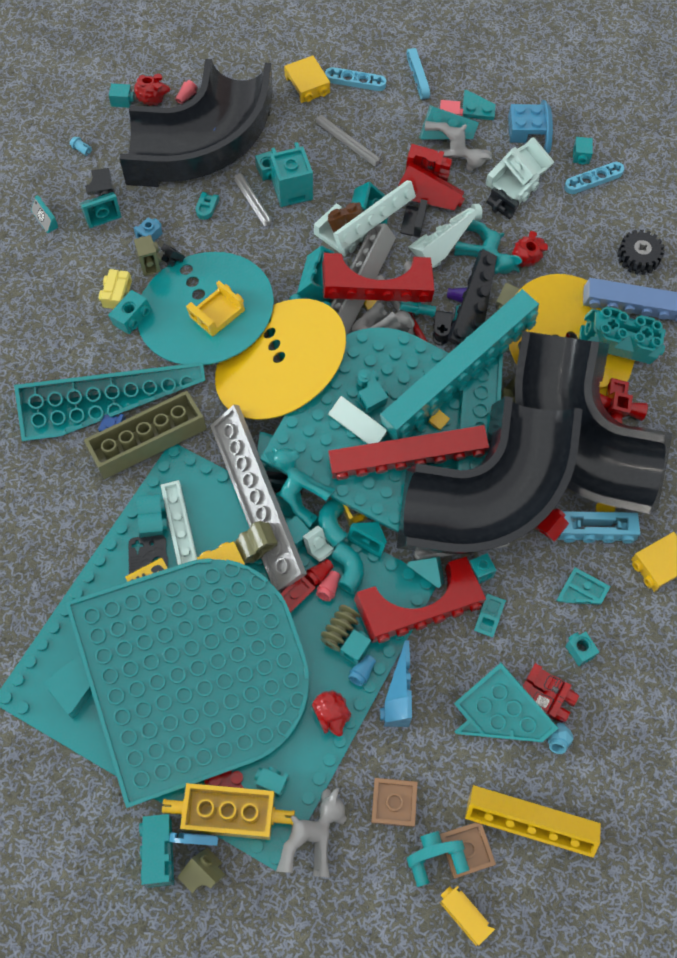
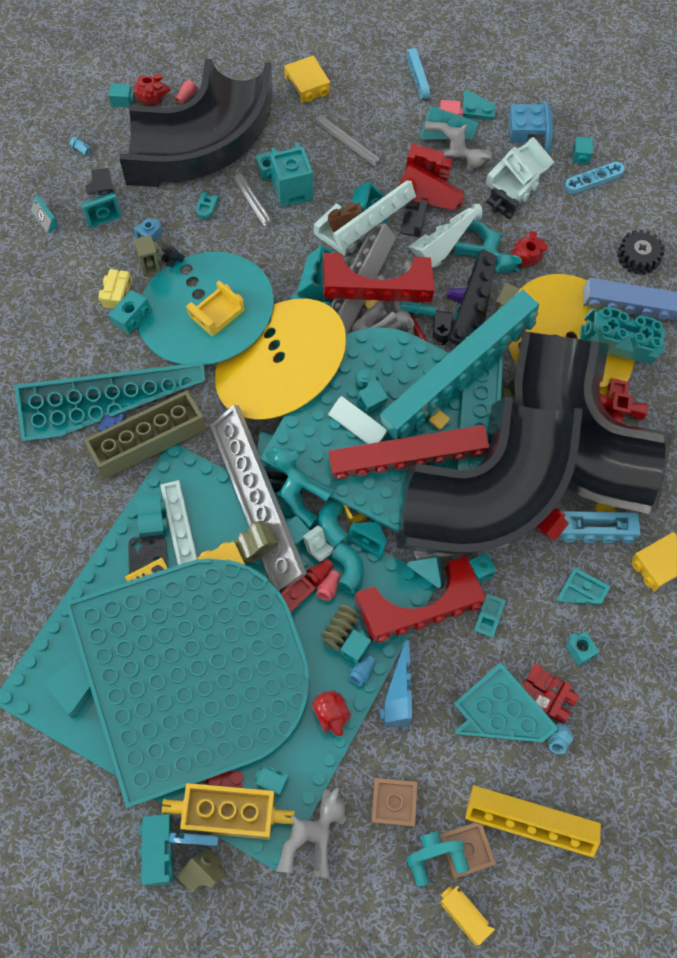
medium azure beam [325,67,386,91] -> none

